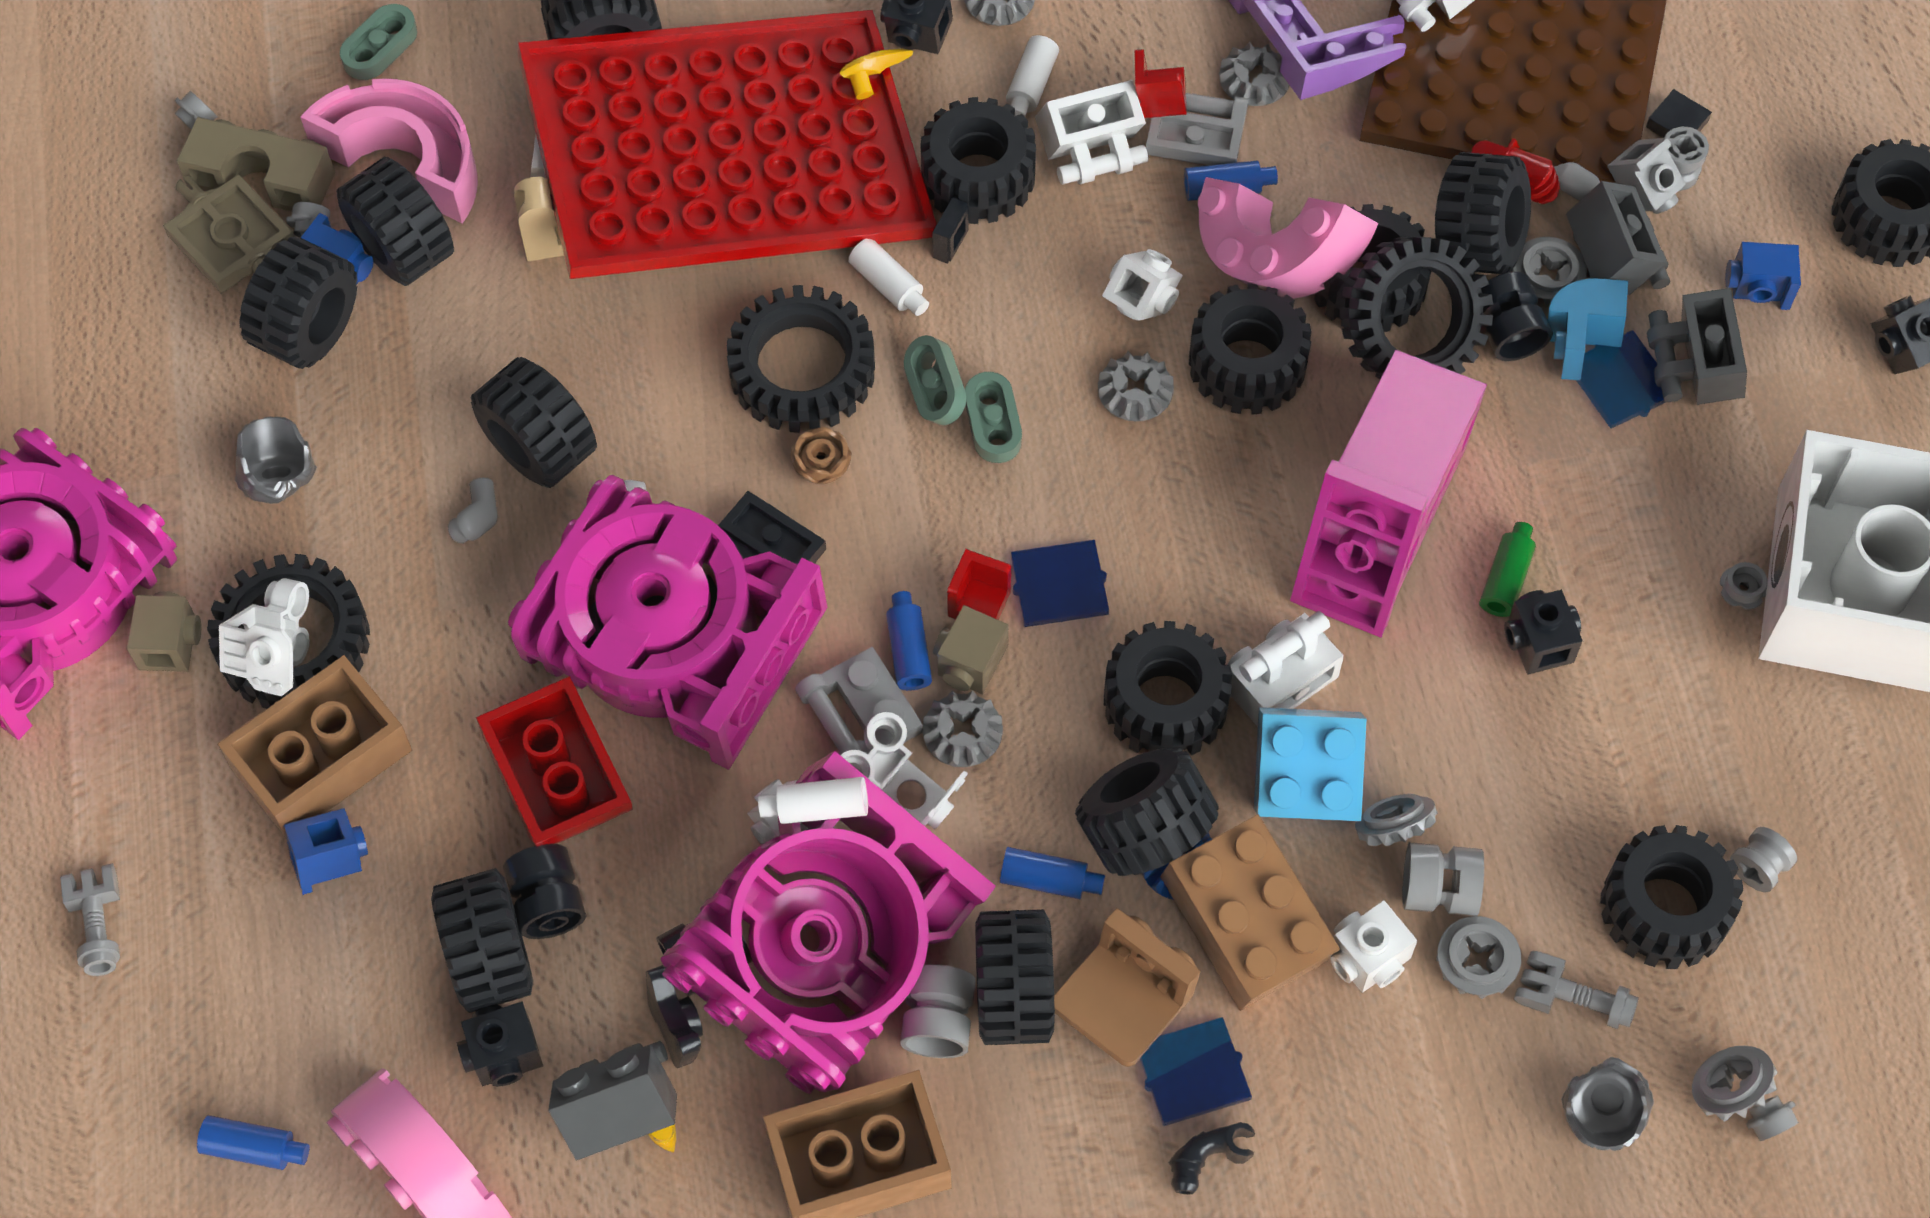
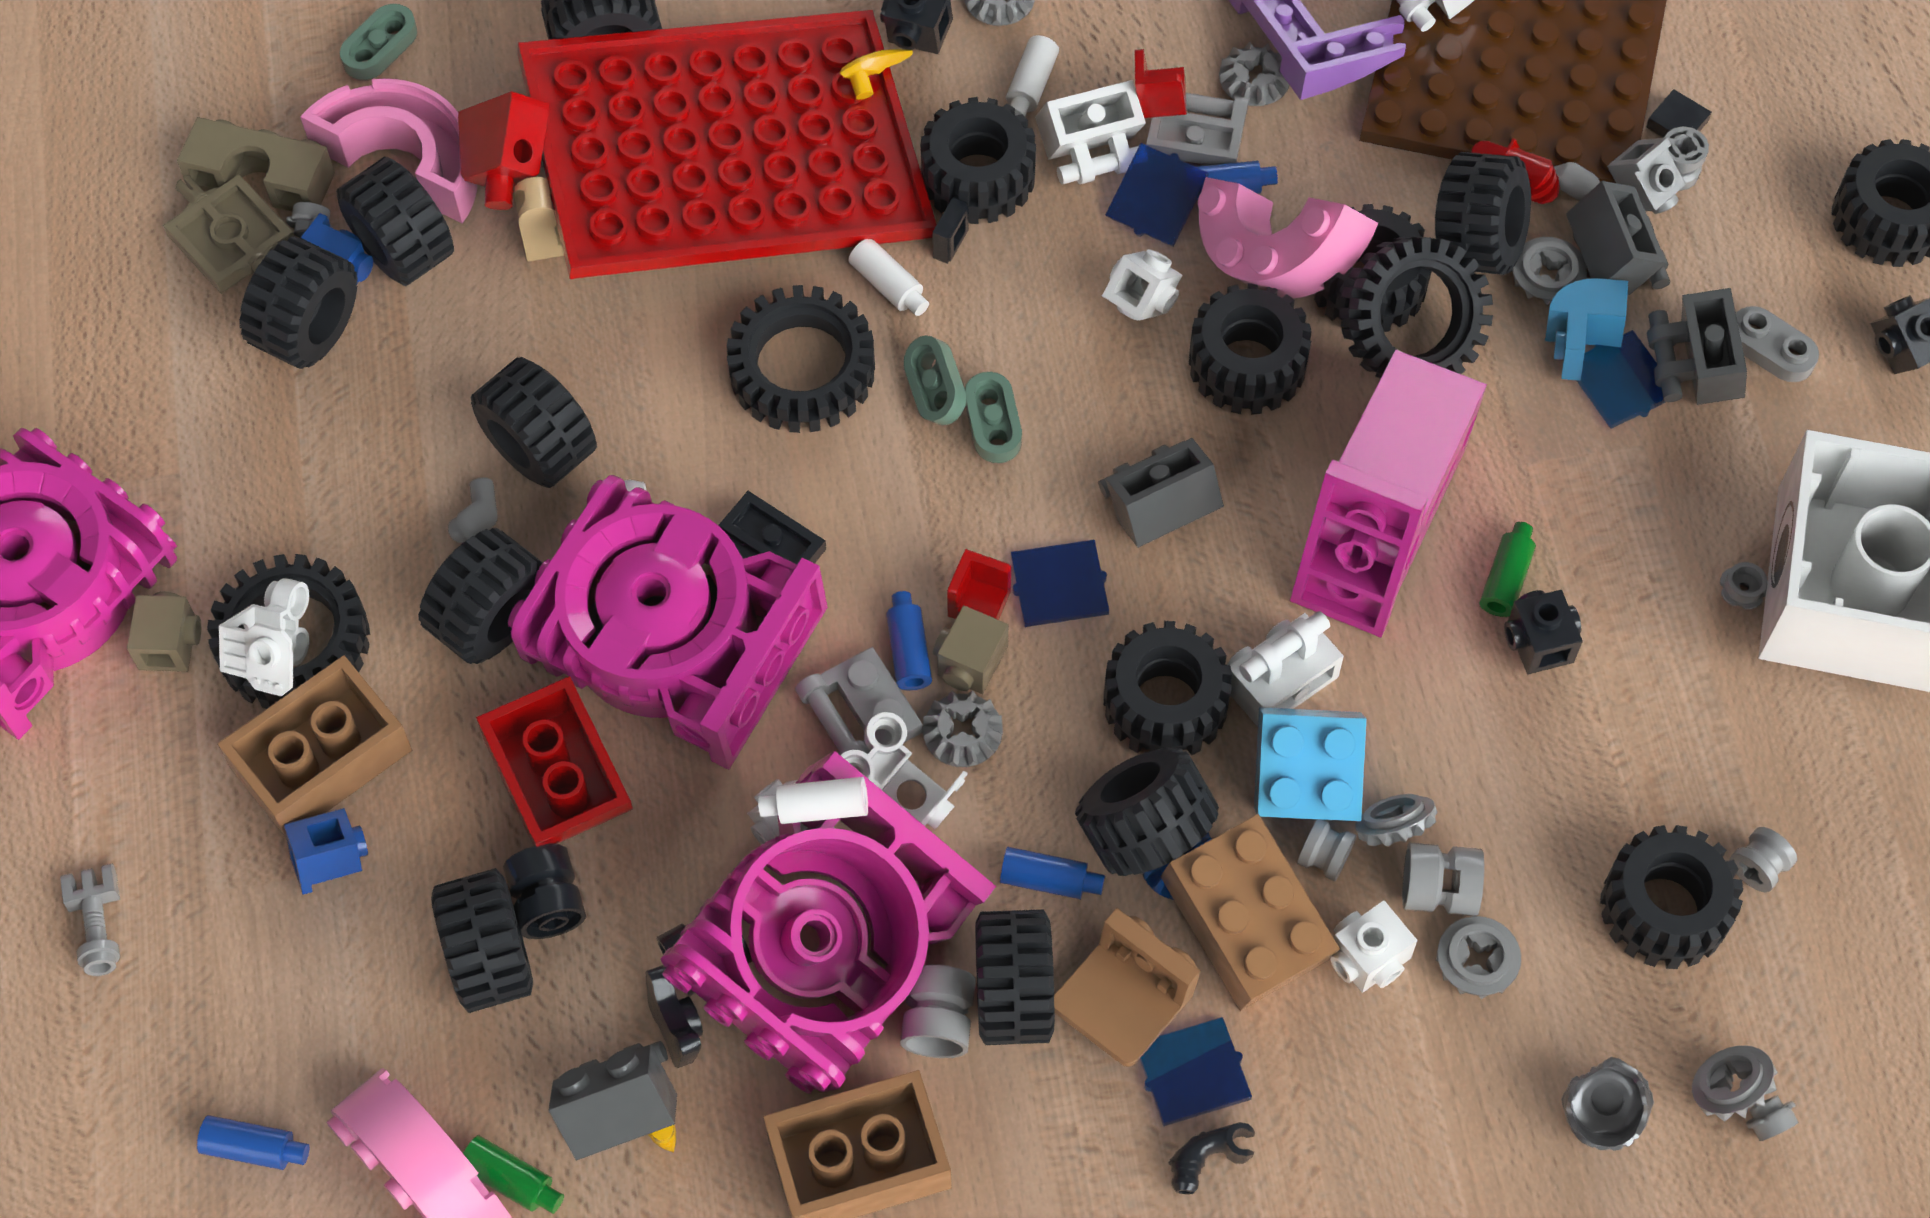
light grey plate [175,91,217,129] -> none
flat silver hair [235,416,317,504] -> none
black brick [457,1001,543,1087] -> none
medium nougat plate [790,427,852,484] -> none
light grey gear [1098,351,1174,421] -> none
black wheel [1481,272,1553,361] -> none
light grey hinge [1514,951,1639,1029] -> none
blue brick [1725,242,1801,310] -> none
none -> black tyre [418,528,543,664]
none -> red torso [458,91,550,210]
none -> green cylinder [463,1135,564,1214]
none -> dark grey brick [1098,438,1224,548]
none -> clear blue piece [1105,143,1209,247]
none -> light grey wheel [1297,819,1357,881]
none -> light grey plate [1736,306,1819,382]

